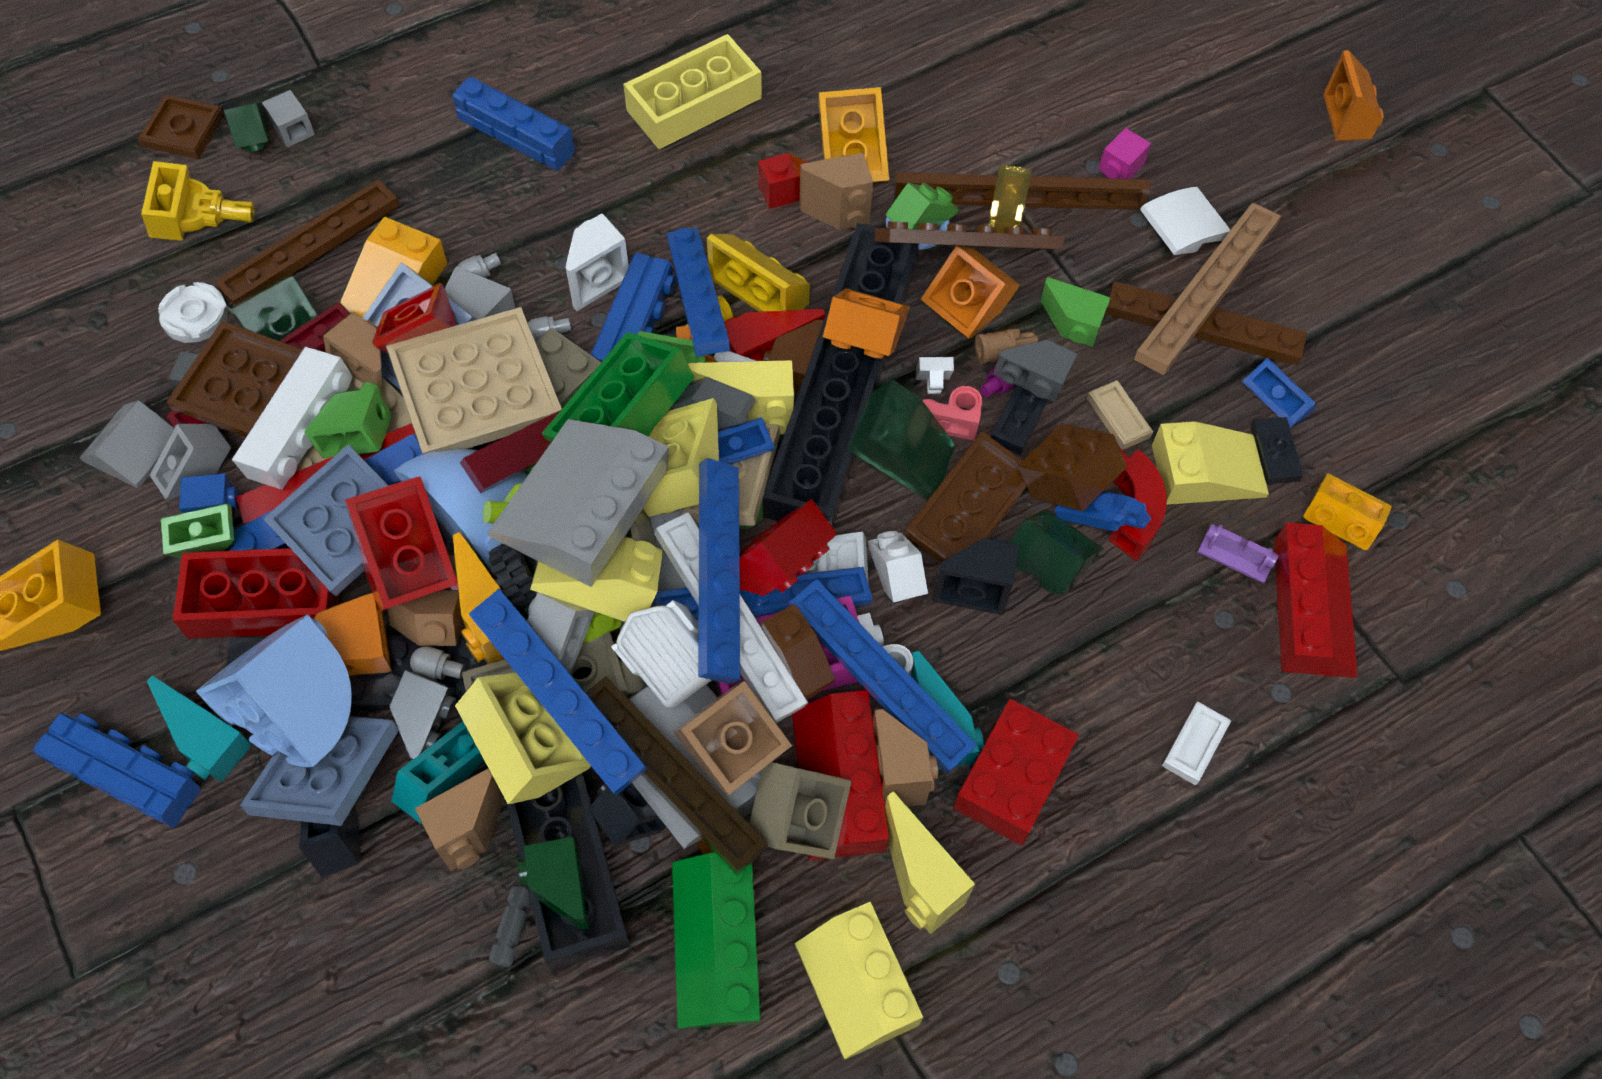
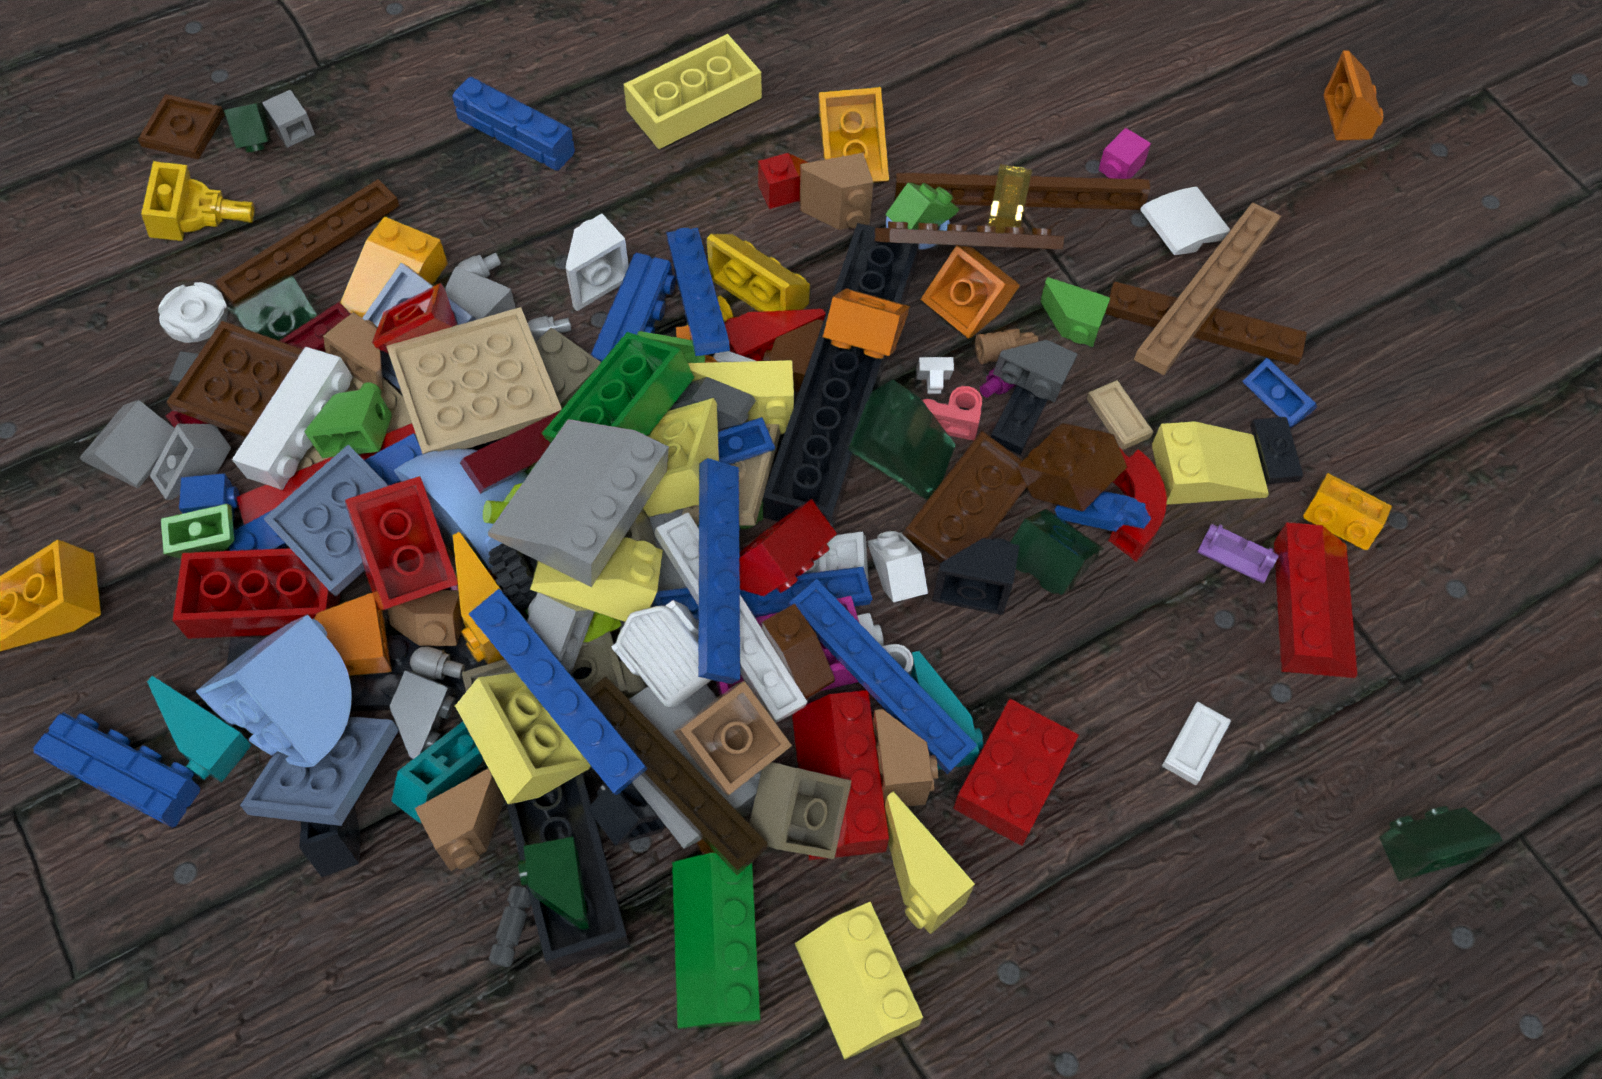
none -> clear green slope [1379,806,1503,882]

